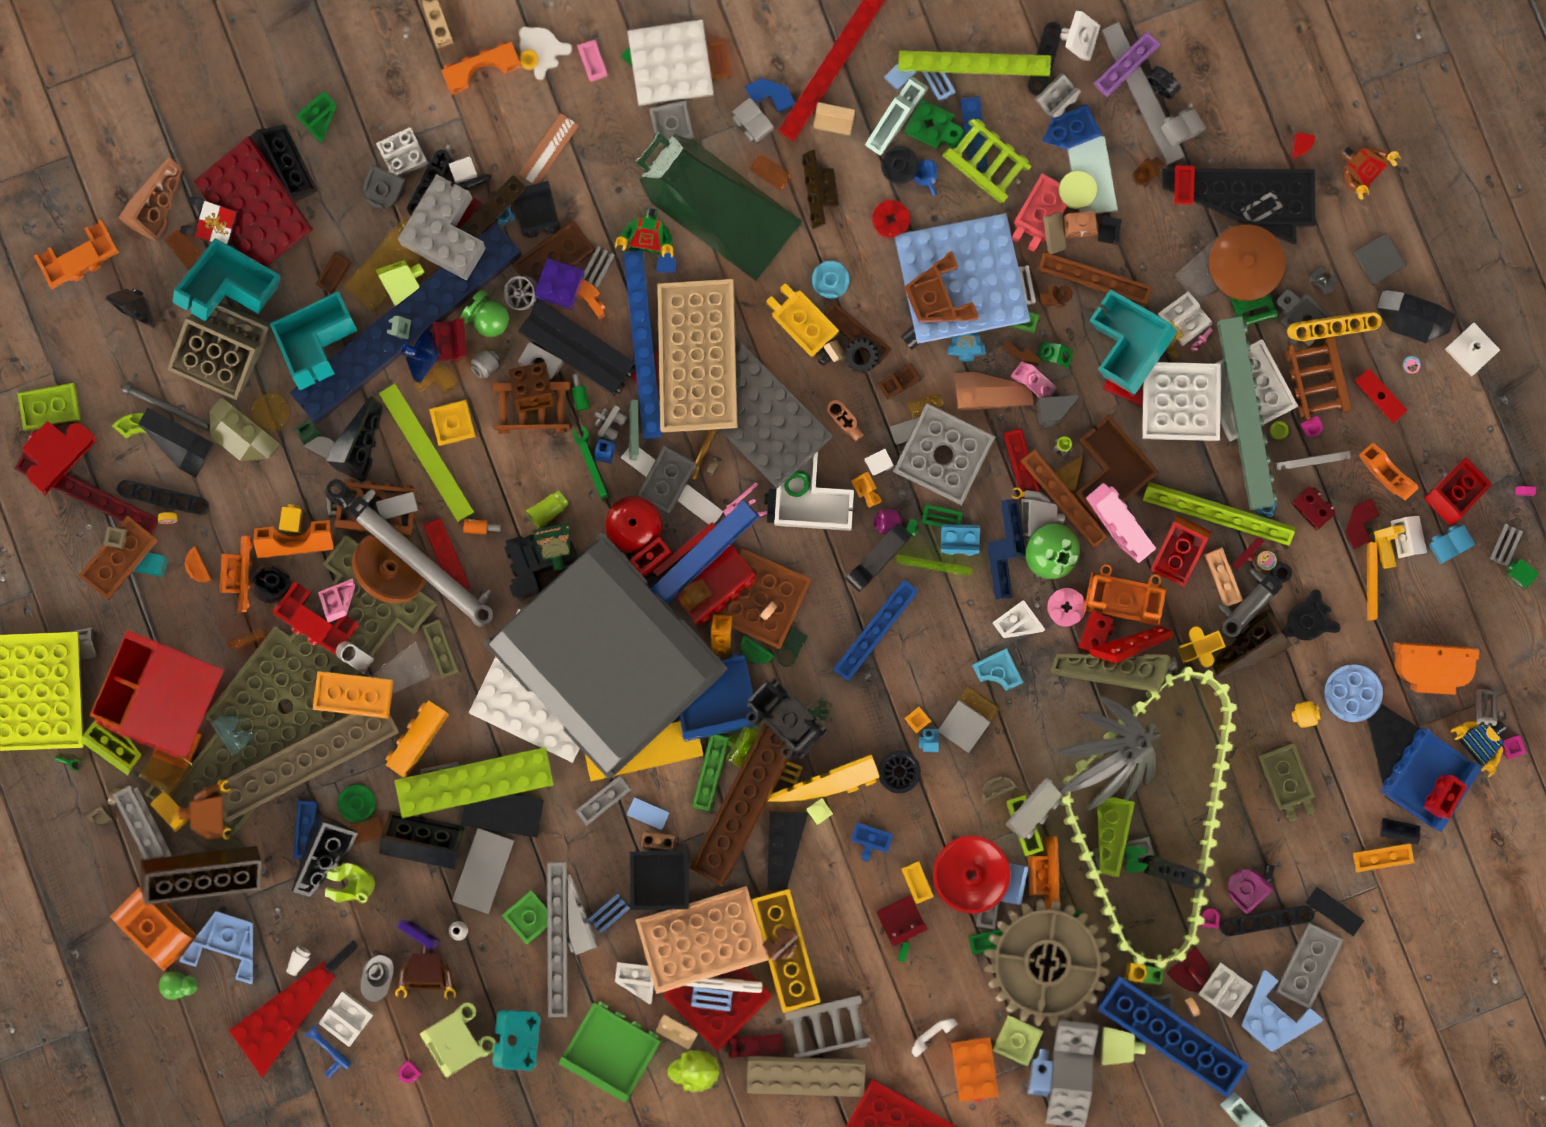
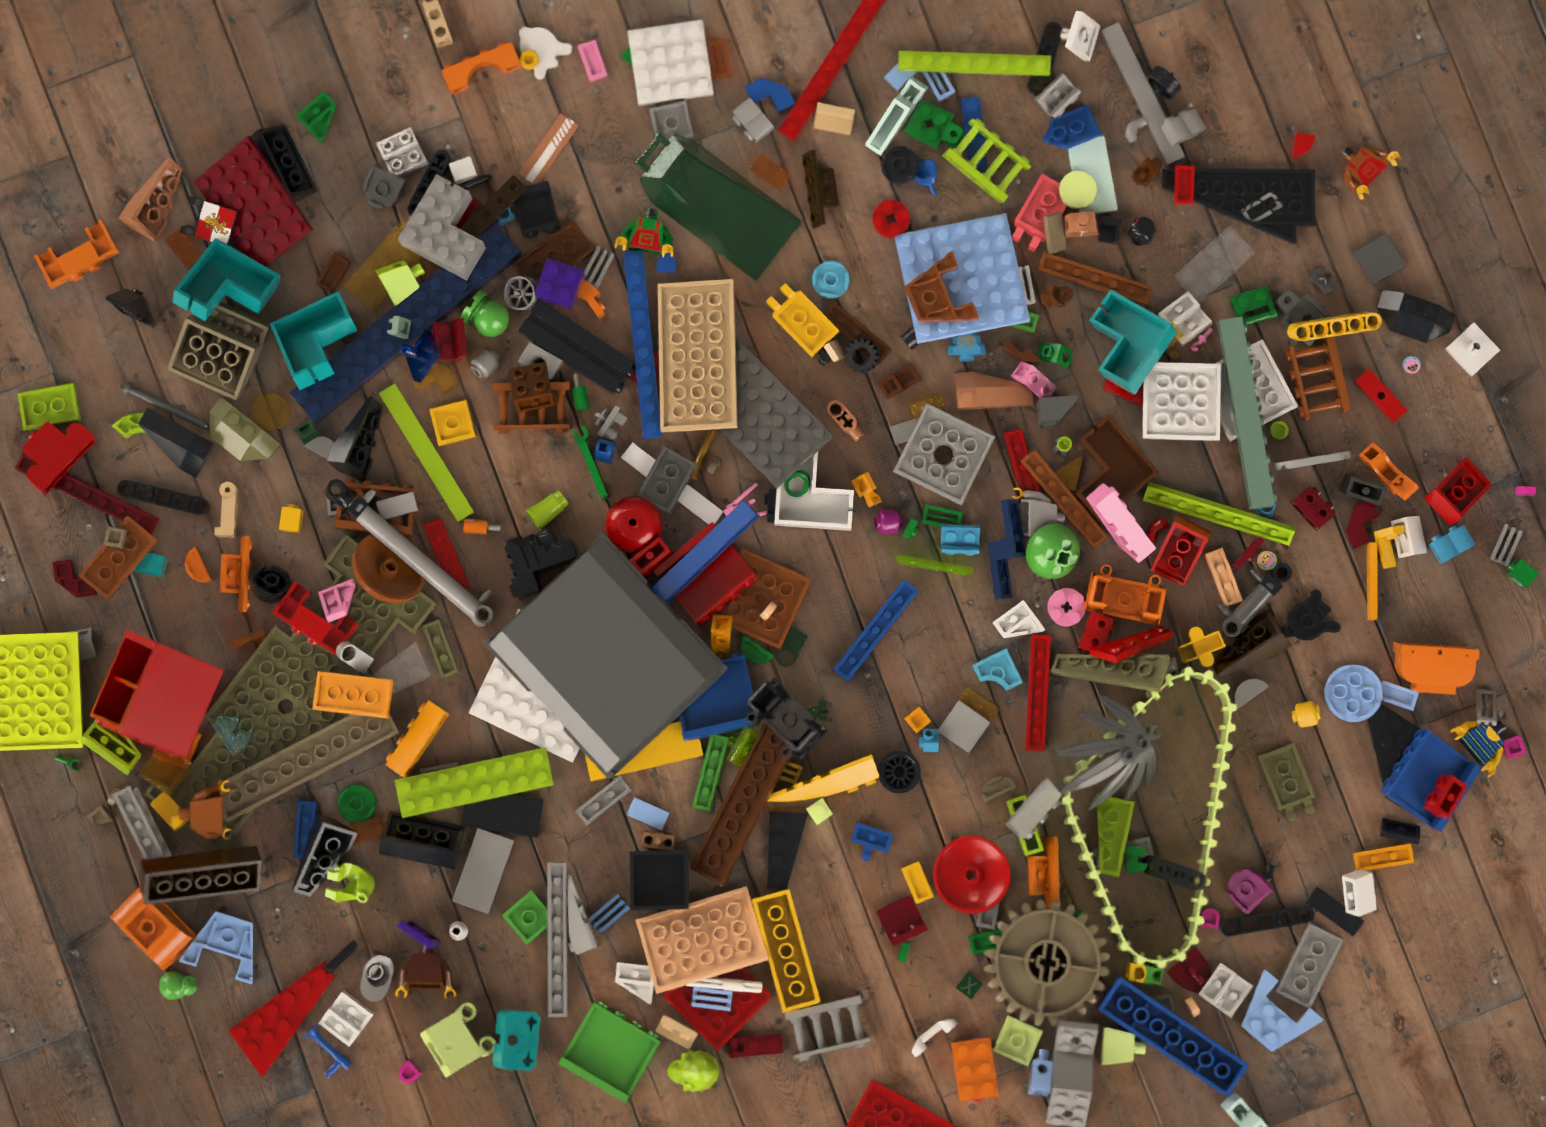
yellow tile [158,512,177,524] -> none
orange arch [253,520,334,558] -> none
white cone [286,946,311,976] -> none
torso [532,523,571,570] -> none
sand green tile [629,400,639,460] -> none
clear yellow bracket [679,579,713,611] -> none
dark tan plate [747,1056,865,1097] -> none
reddish brown hips [762,925,799,961] -> none
black beam [845,523,912,592] -> none
white panel [864,449,894,476] -> none
light blue panel [1001,863,1028,905] -> none
medium lavender tile [1093,31,1161,98] -> none
dark orange dish [1208,225,1285,301] -> none
dark pink tile [1301,415,1323,437] -> none
none -> dark red tile [52,560,96,598]
none -> tan leg [214,482,238,538]
none -> dark green tile [956,973,983,1000]
none -> red plate [1025,635,1051,751]
none -> light grey arm [1125,117,1147,143]
none -> black head [1128,217,1156,246]
none -> red arm [1147,517,1169,543]
none -> light grey tile [1234,679,1269,709]
none -> pearl dark grey slope [1339,473,1387,506]
none -> white brick [1342,869,1376,916]
none -> light blue tile [1381,680,1419,711]

